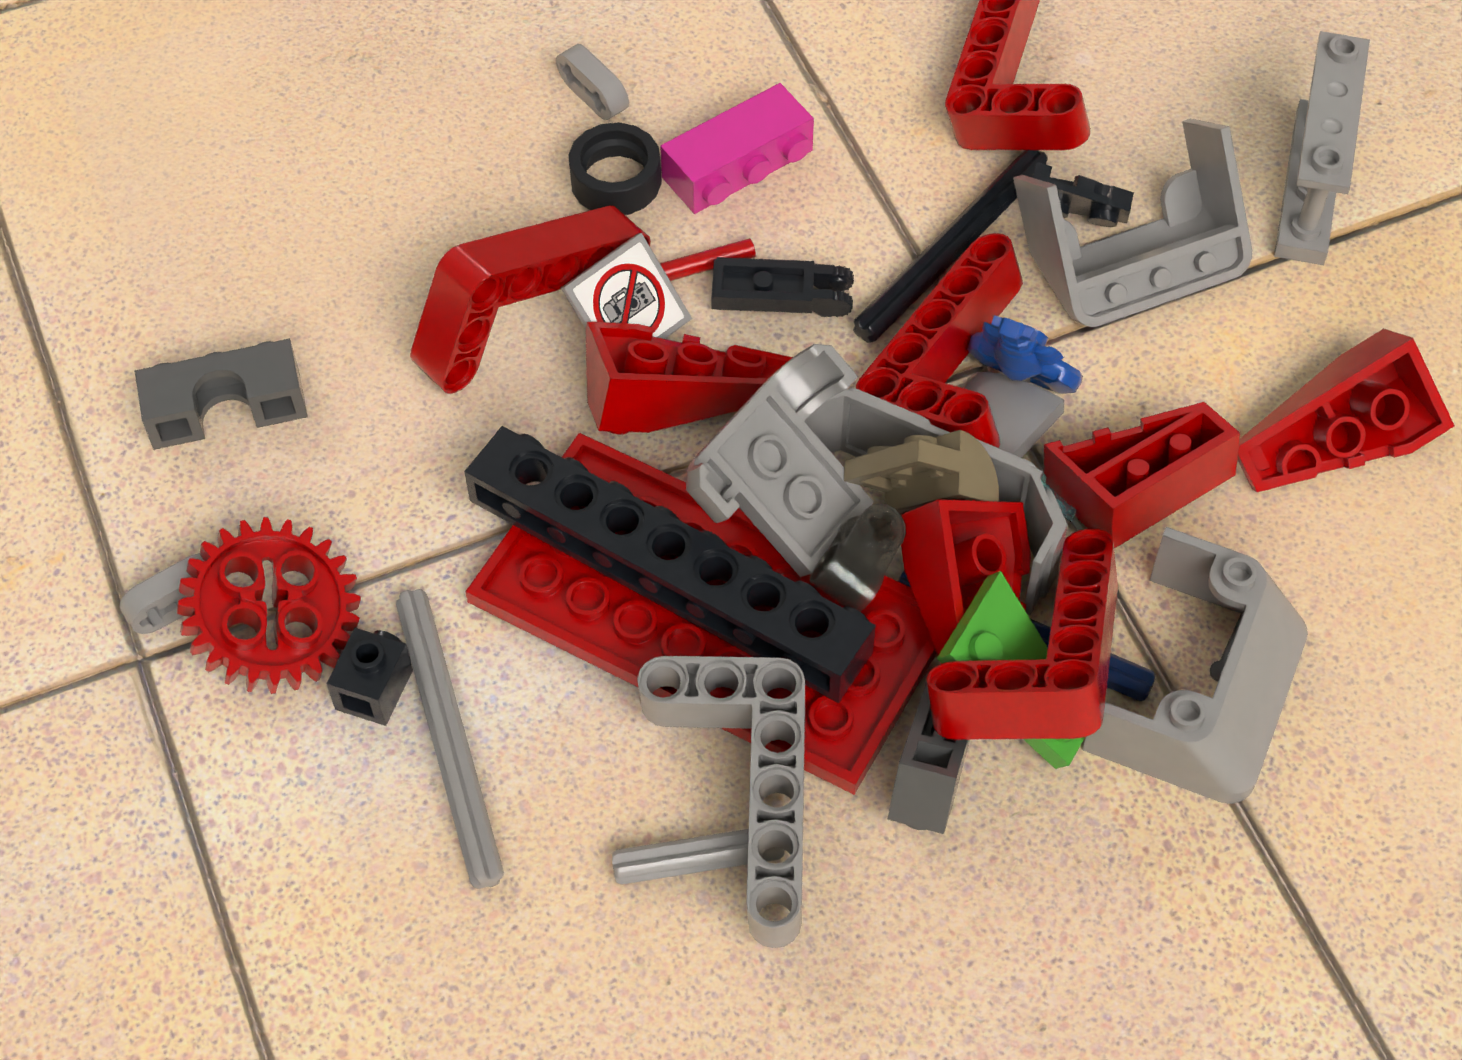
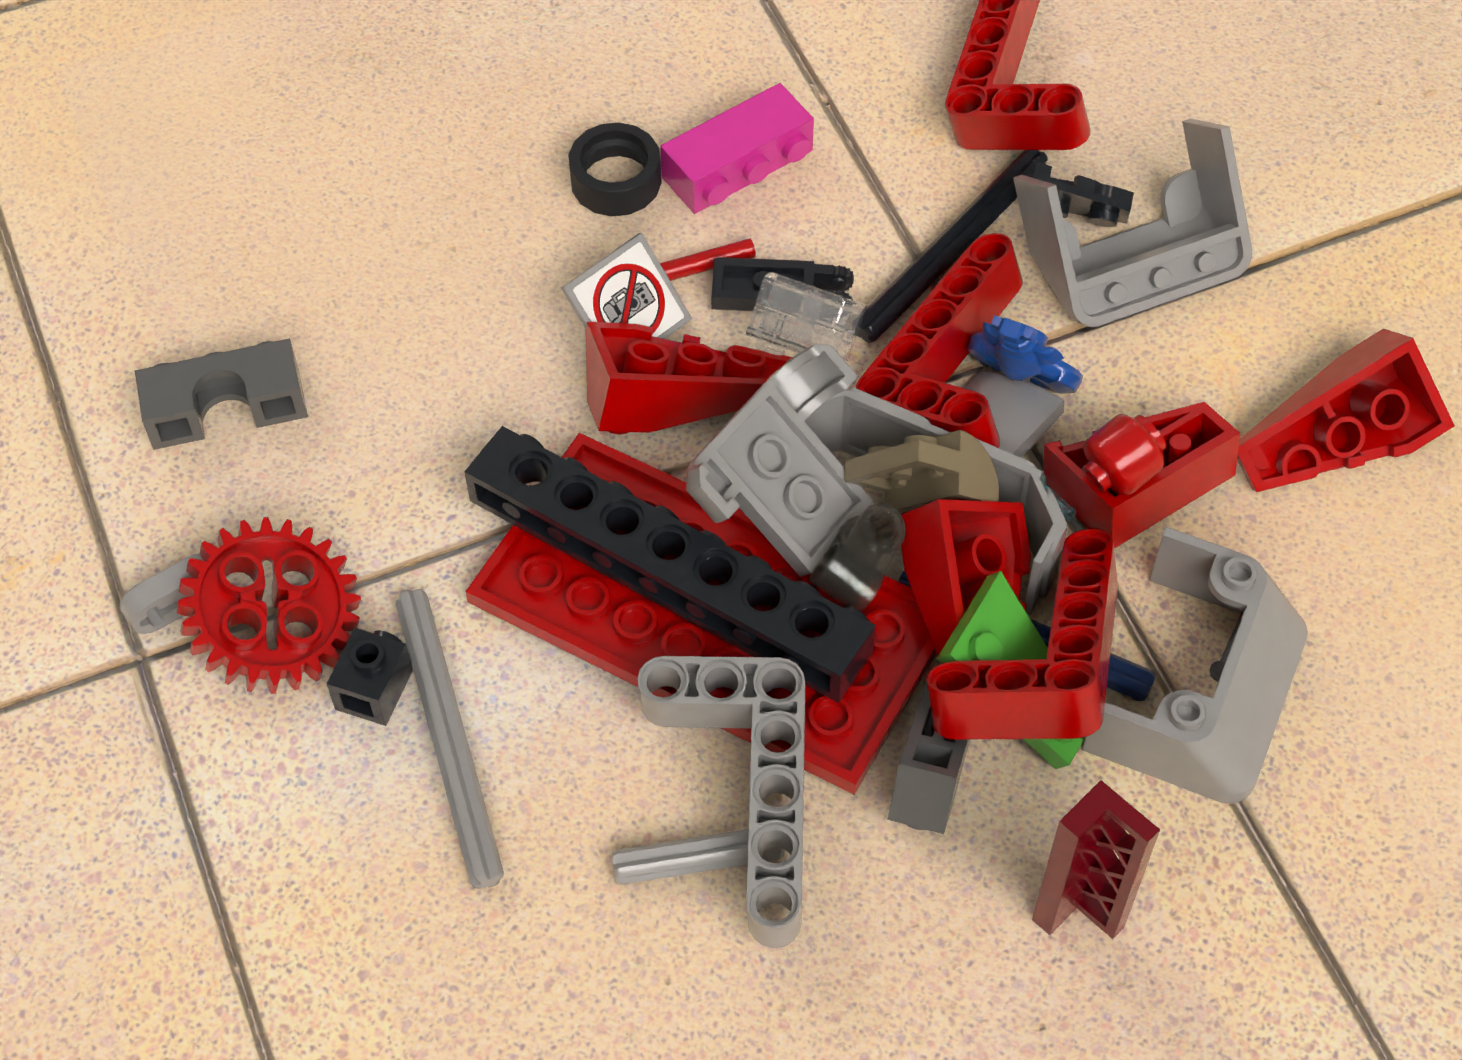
red beam [410,206,651,394] -> none
light grey beam [556,44,629,120] -> none
light grey fence [1274,31,1370,266] -> none
none -> clear brick [746,272,867,363]
none -> dark red fence [1032,780,1160,939]
none -> red head [1082,414,1167,496]

